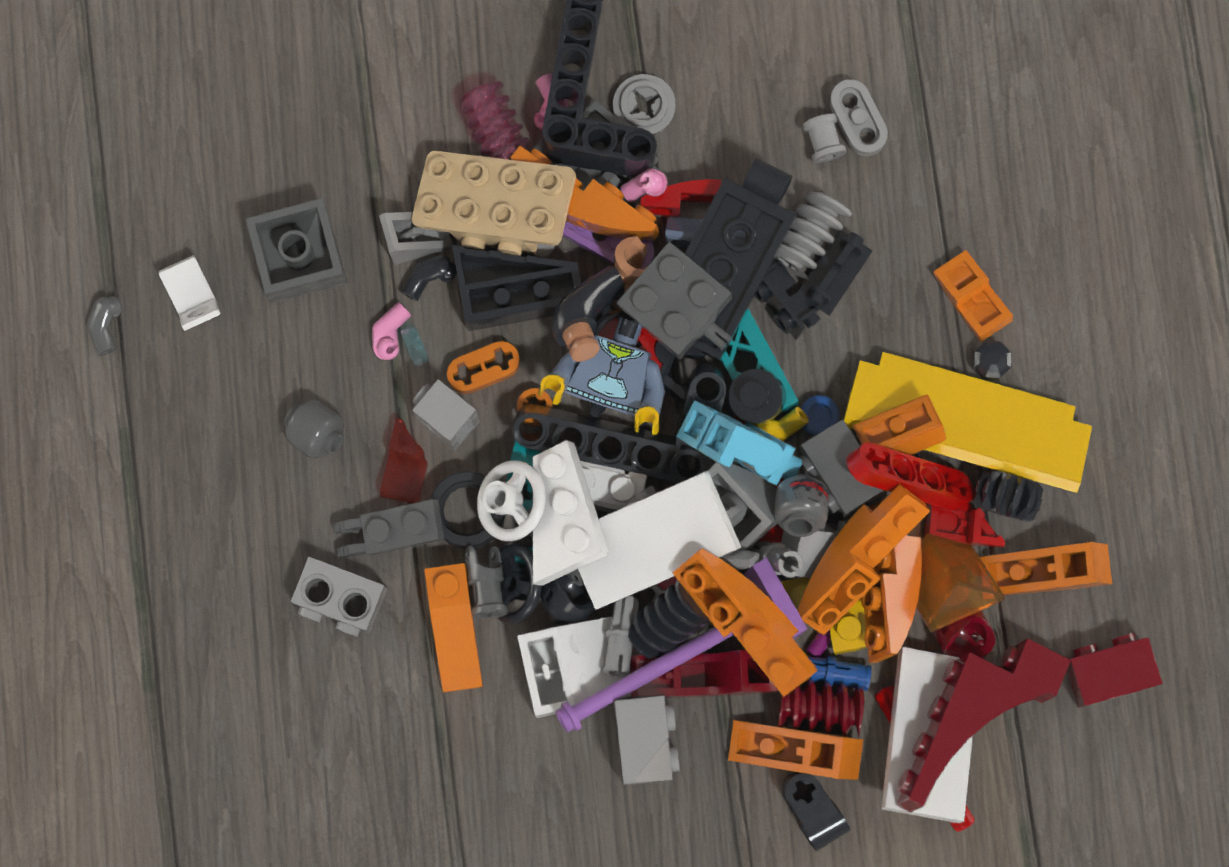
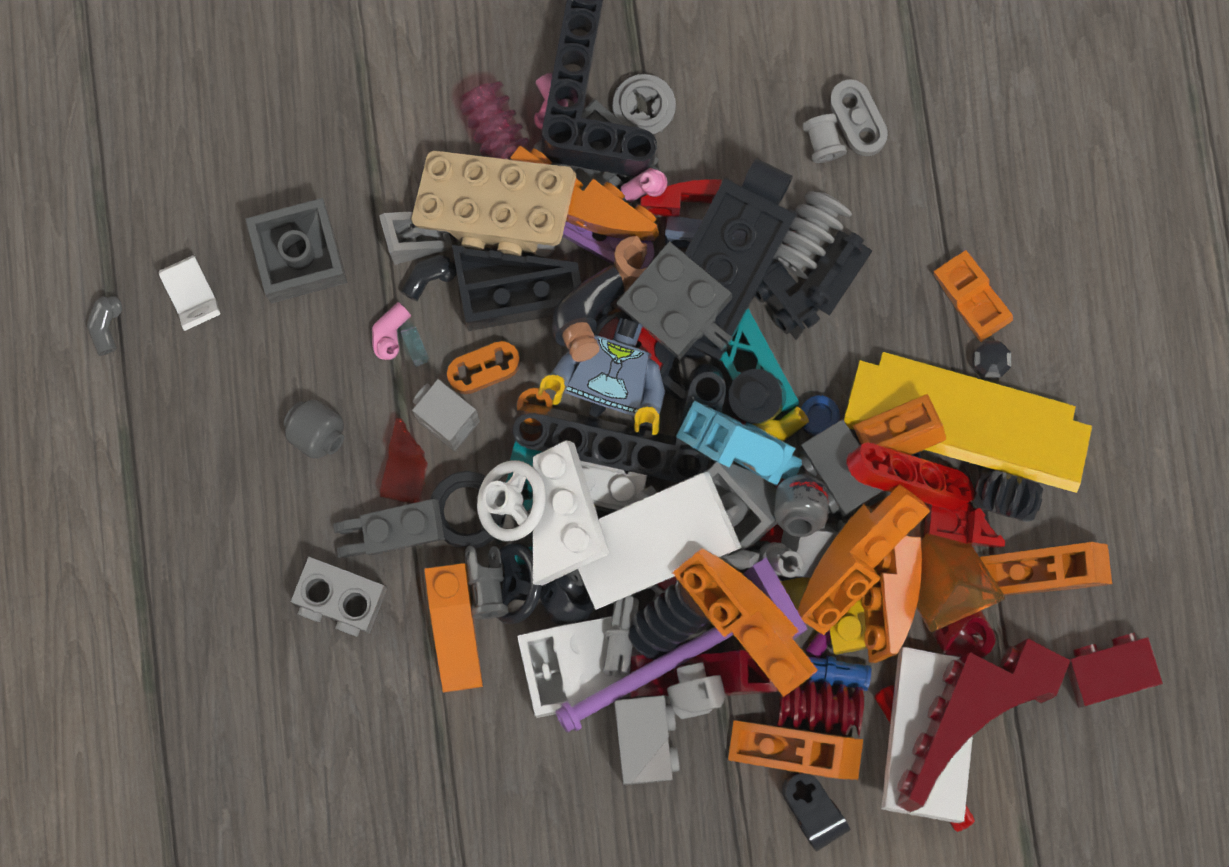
none -> light grey piece [667,663,725,719]

